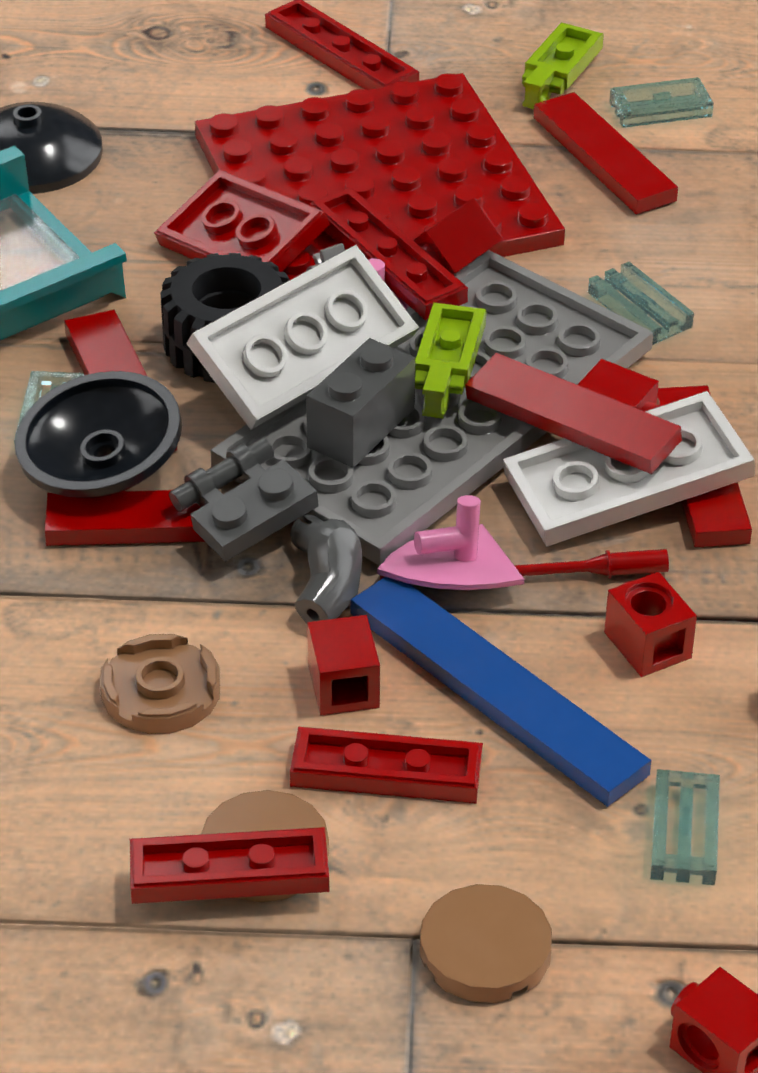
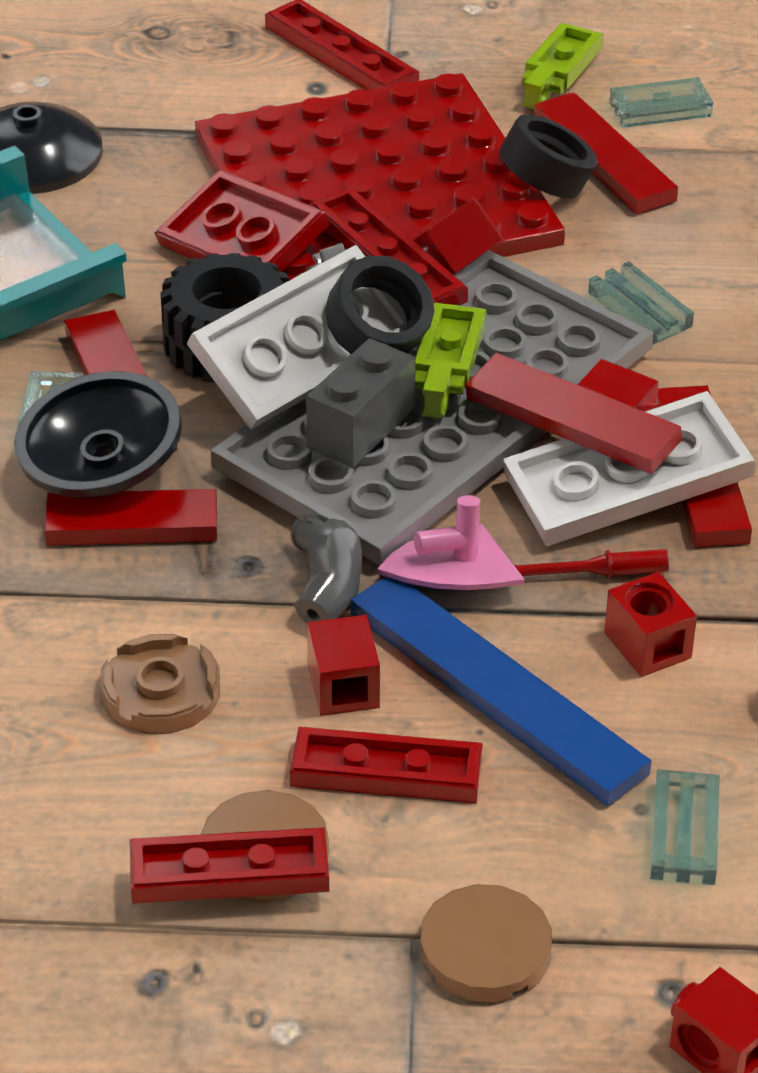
dark grey plate [169,438,319,562] -> none
none -> black tyre [325,255,435,354]
none -> black tyre [499,114,598,199]

